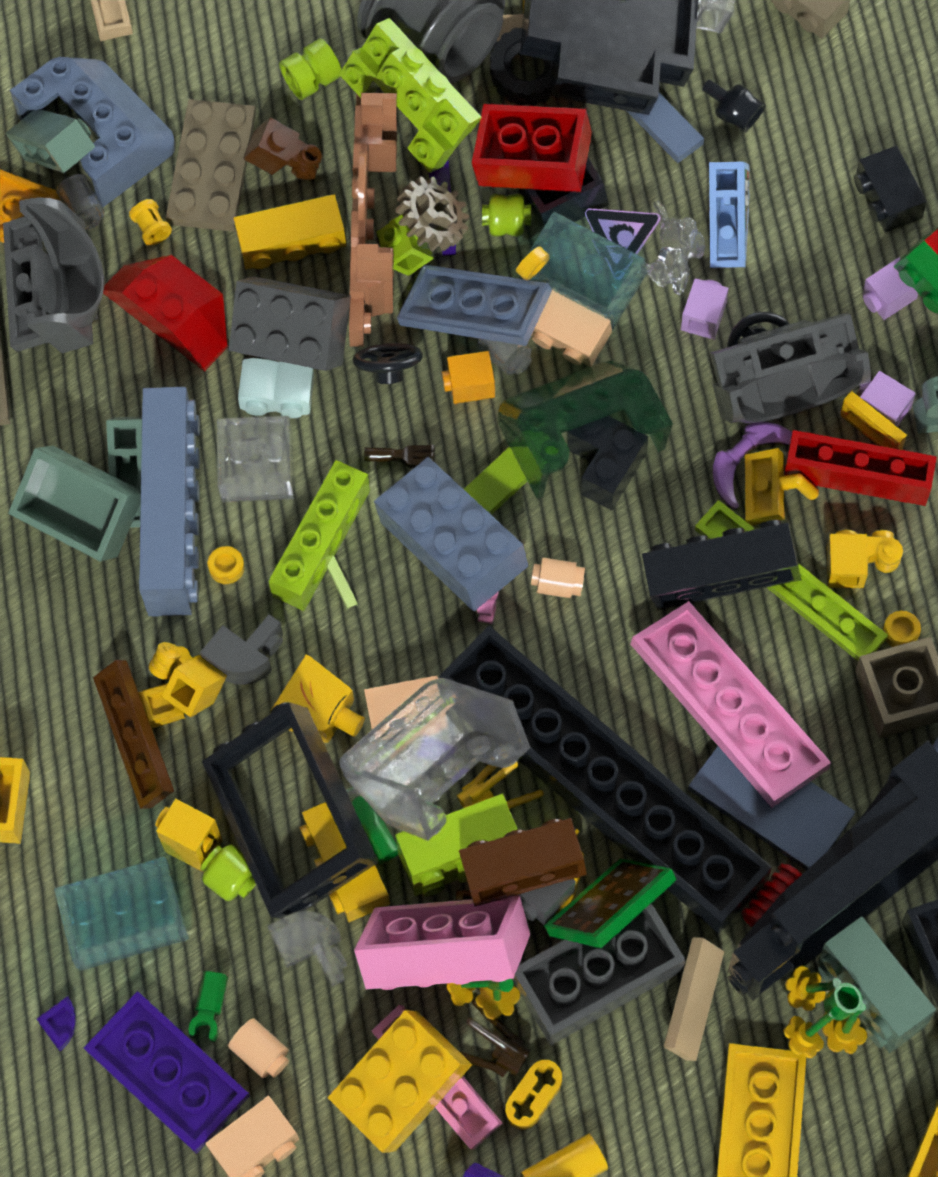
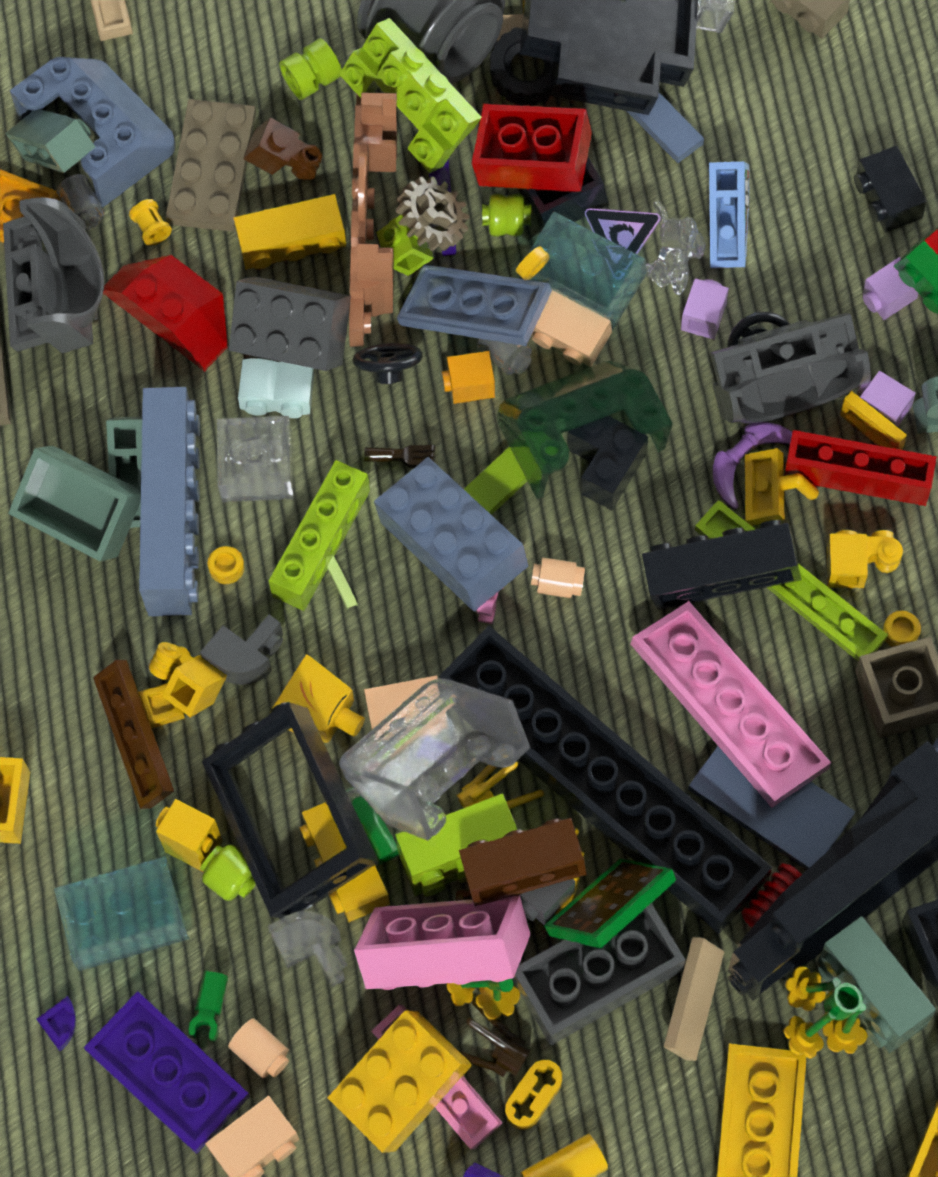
black piece [702,79,766,133] -> none

